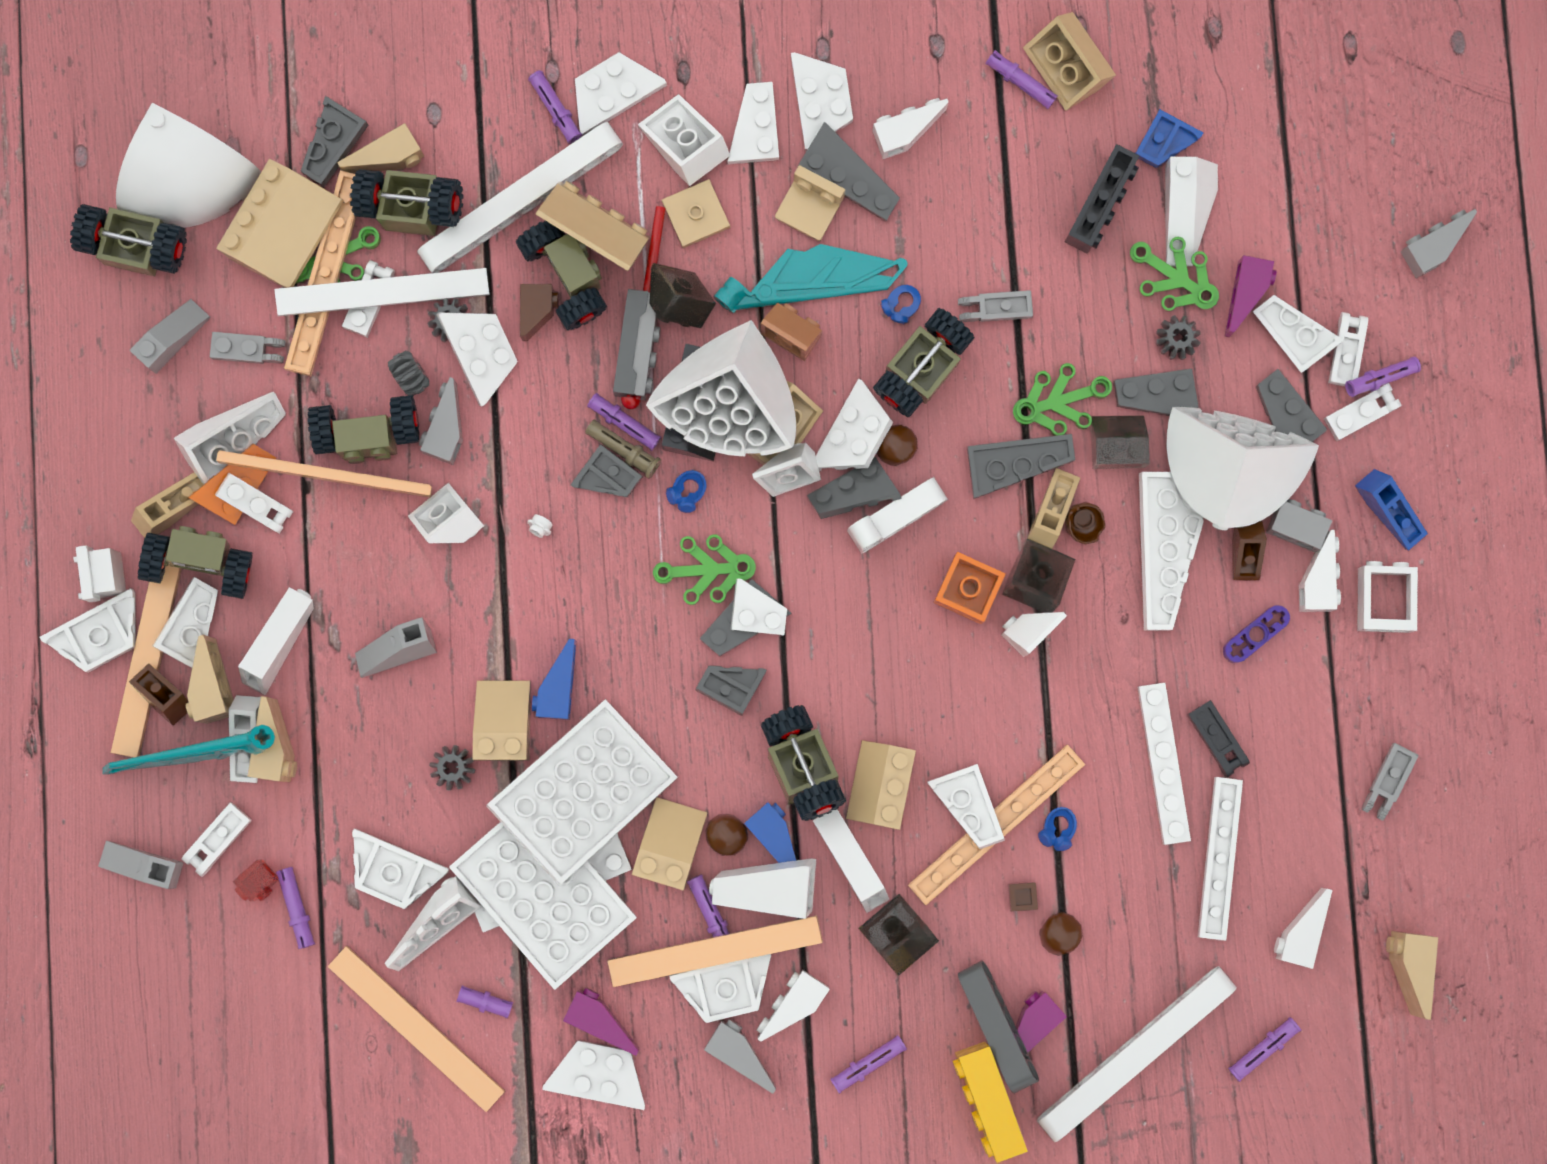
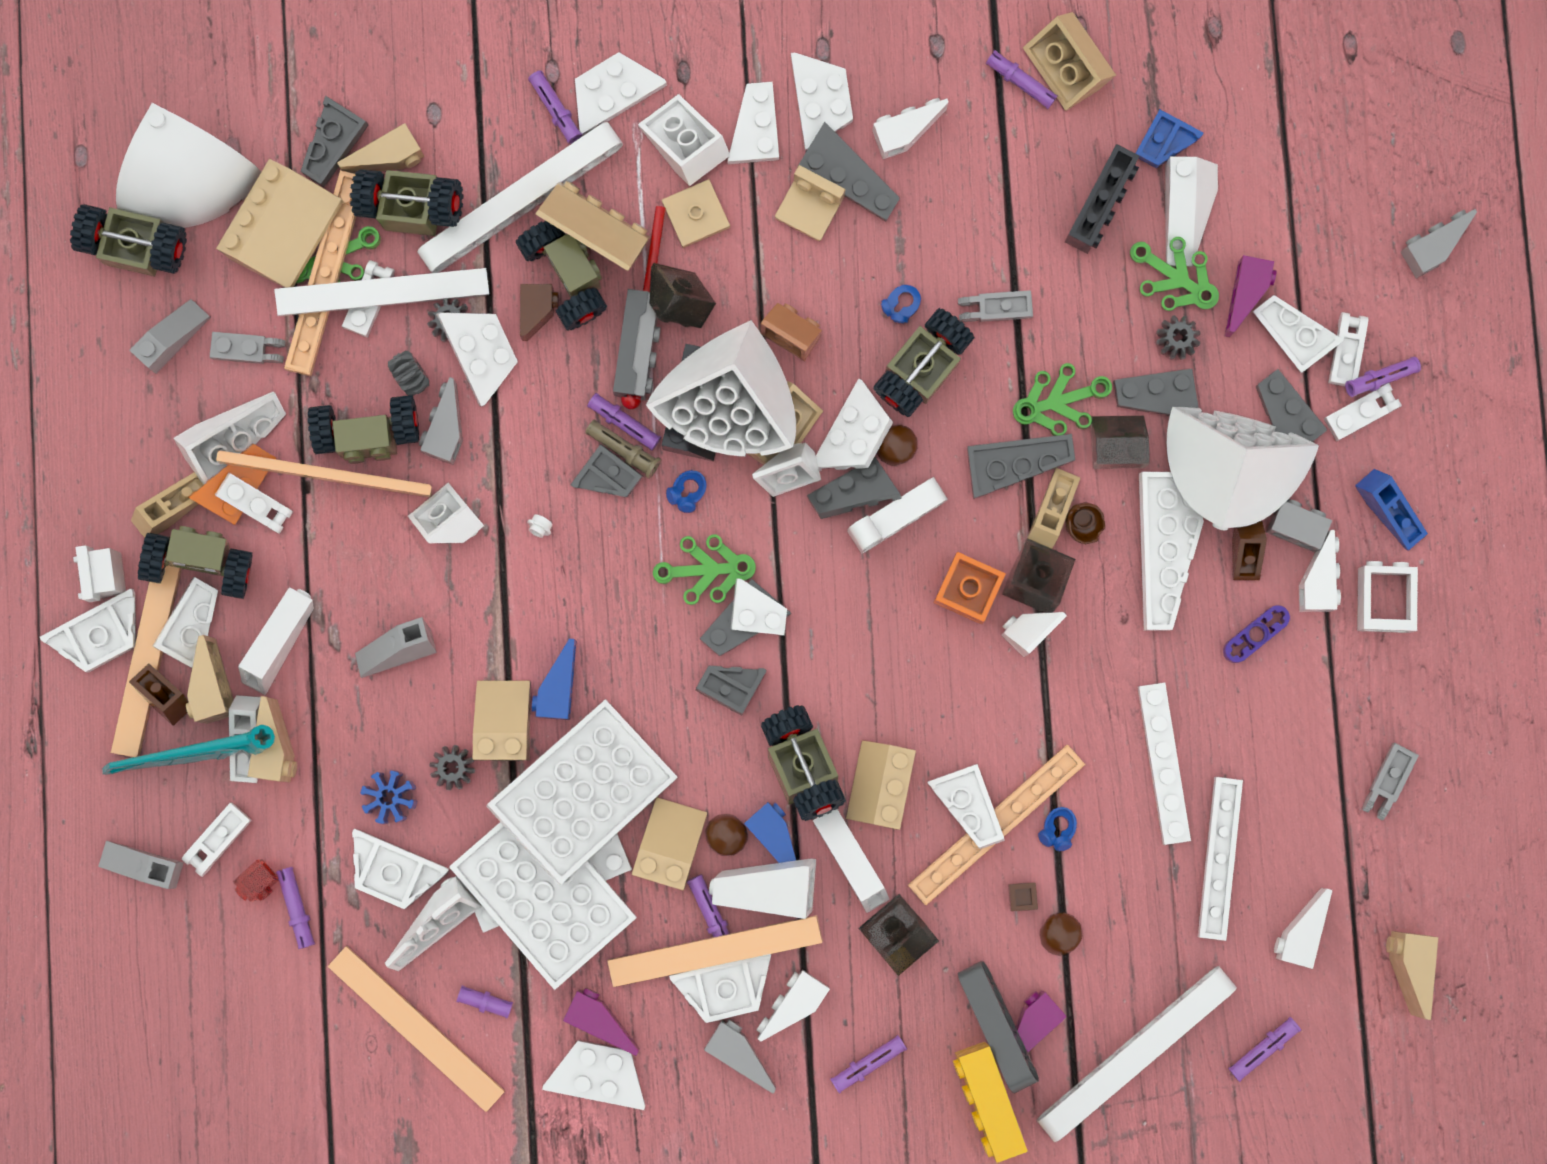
teal wing [713,244,908,313] -> none
black plate [1187,700,1250,778] -> none
none -> blue gear [360,771,418,824]

